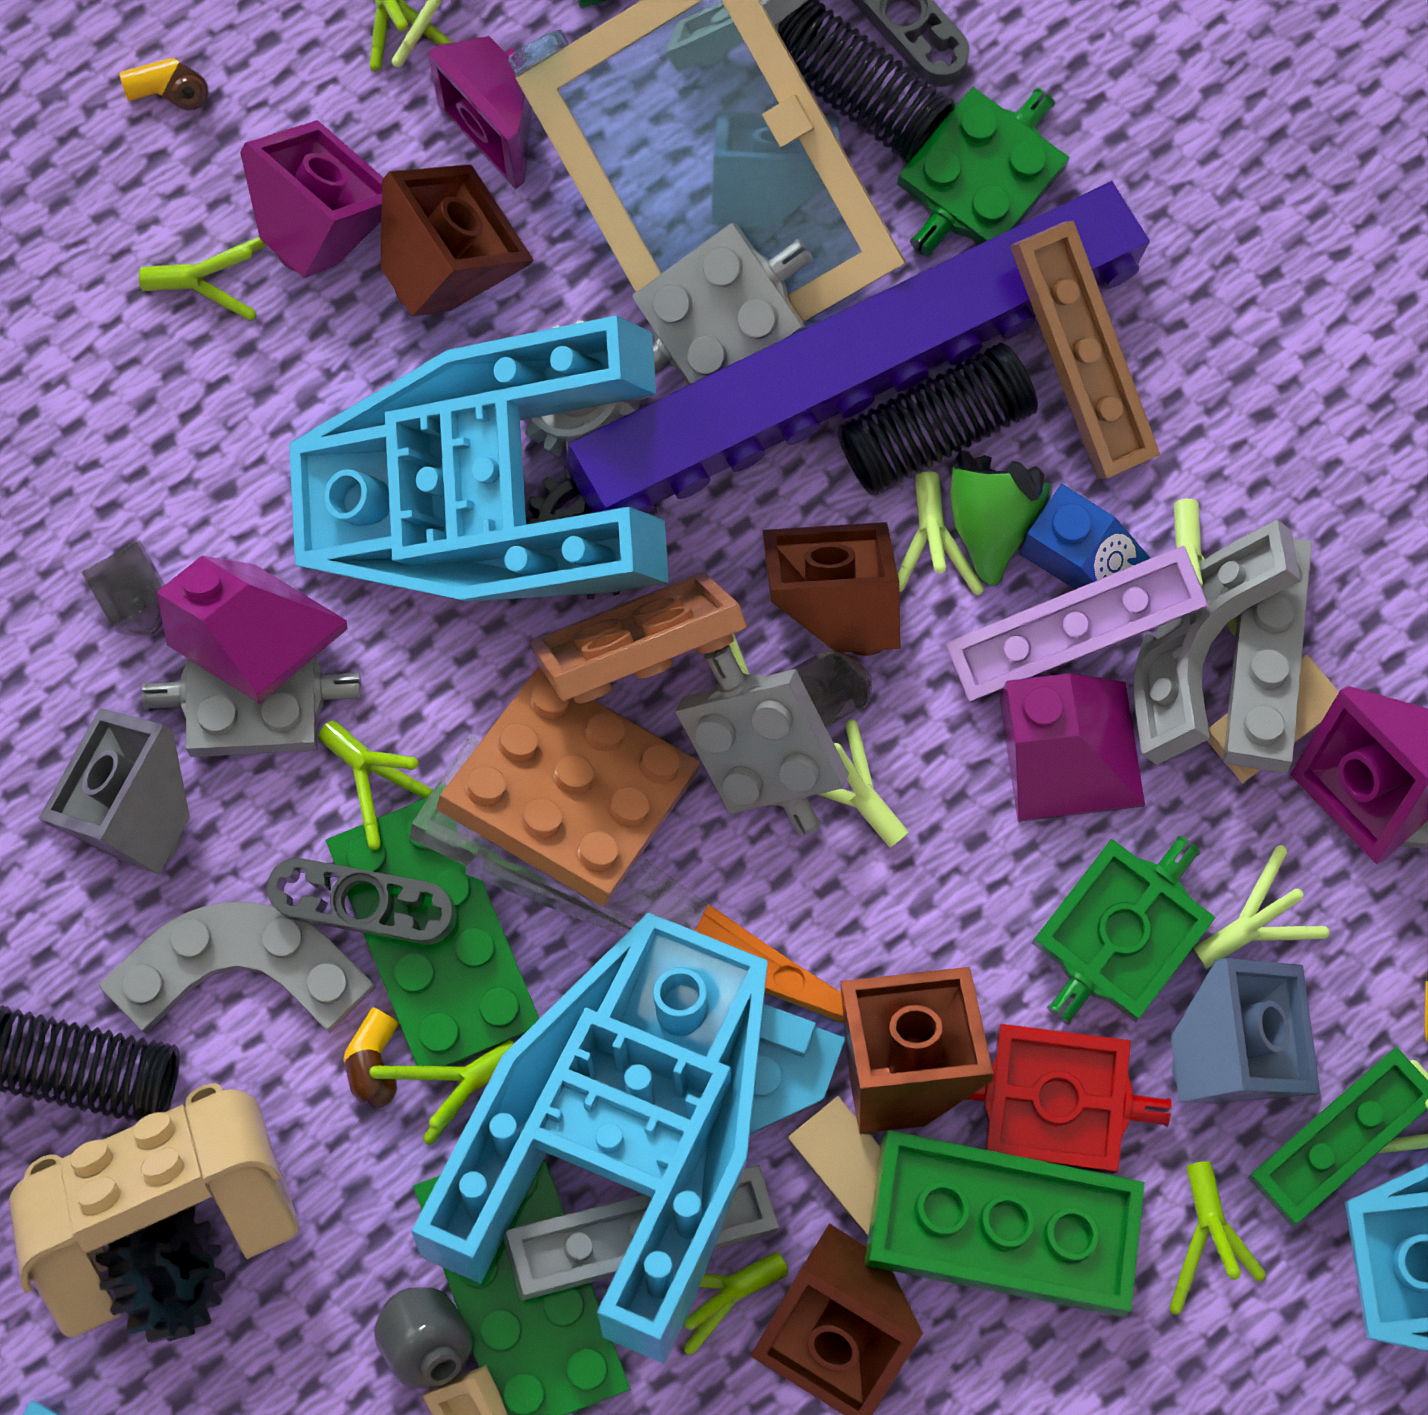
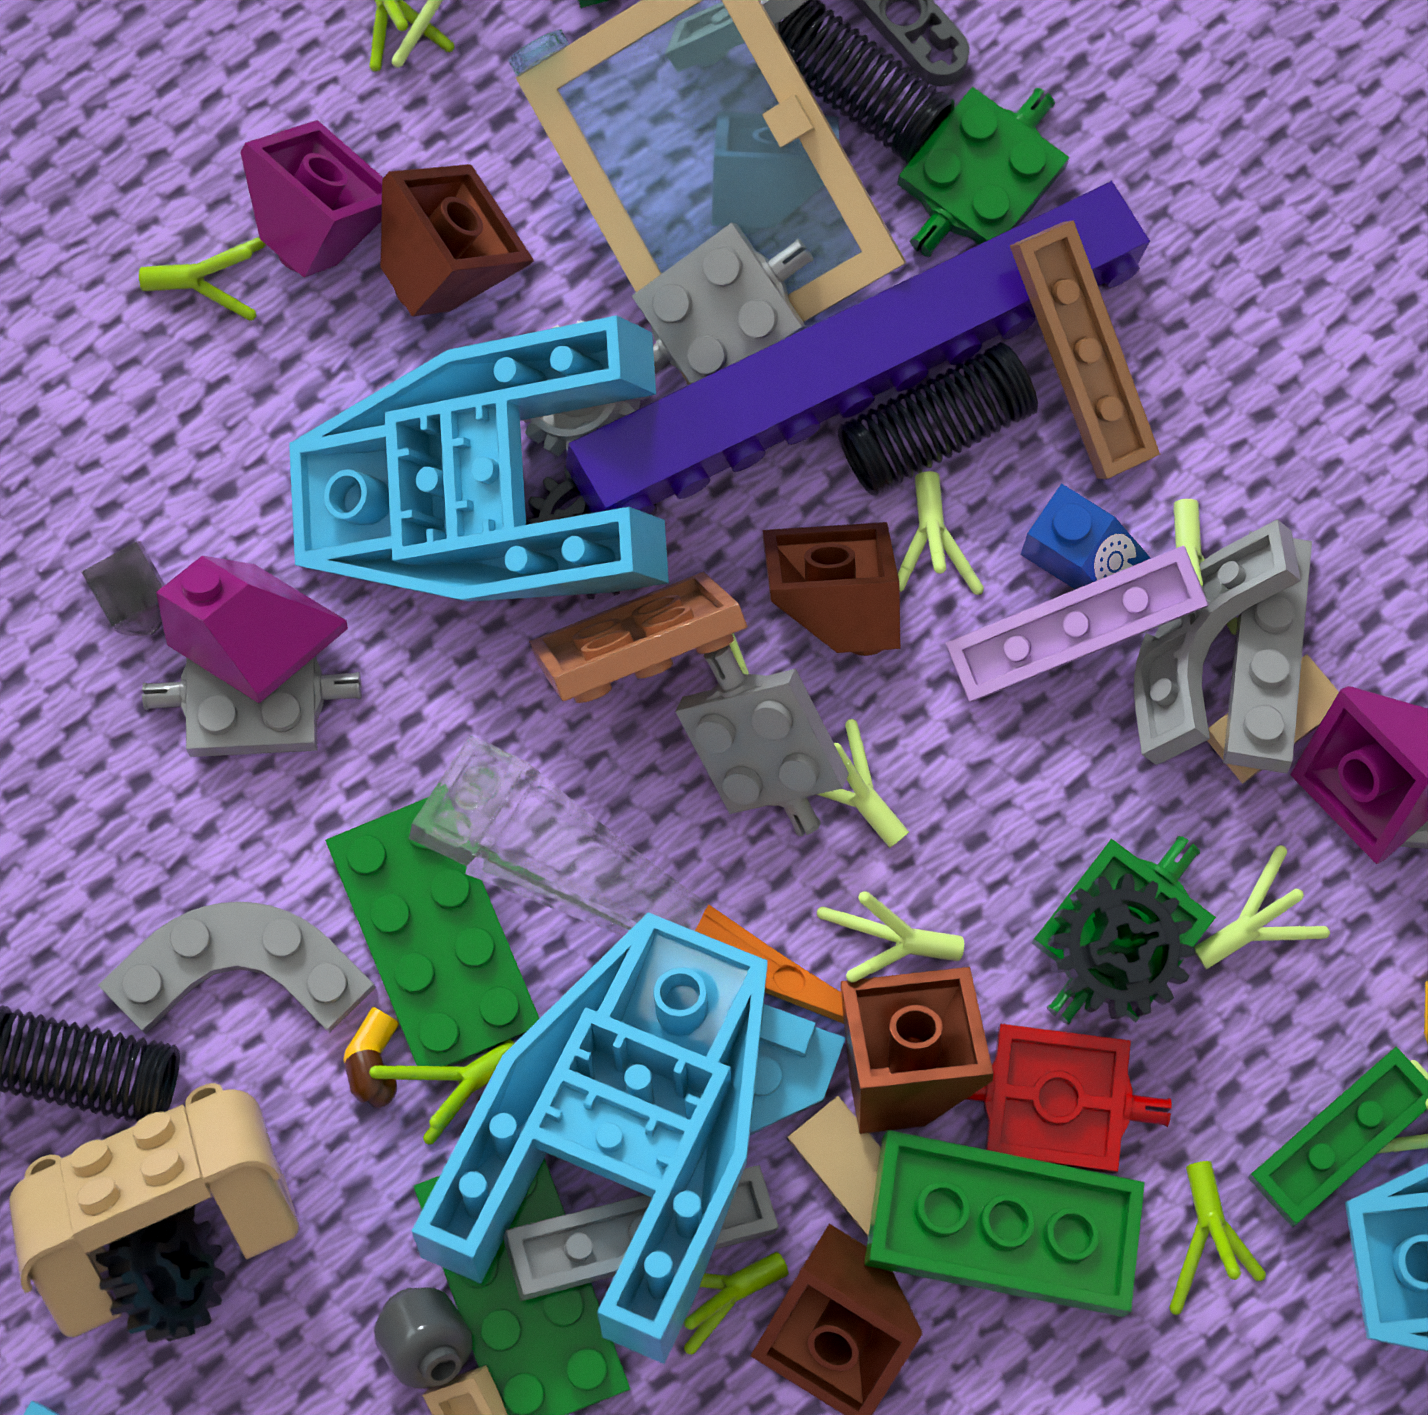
flat silver slope [38,708,190,874] -> none
arm [119,58,209,110] -> none
dark grey beam [267,858,457,945] -> none
lime plant [318,720,433,850] -> none
magenta slope [428,36,532,190] -> none
nougat plate [436,667,701,907] -> none
clear smoke plate [790,650,872,727] -> none
bright green hat [950,450,1053,586] -> none
magenta slope [1000,673,1145,822] -> none
sand blue slope [1171,958,1320,1104] -> none
none -> yellowish green plant [817,891,964,982]
none -> black gear [1048,874,1195,1020]

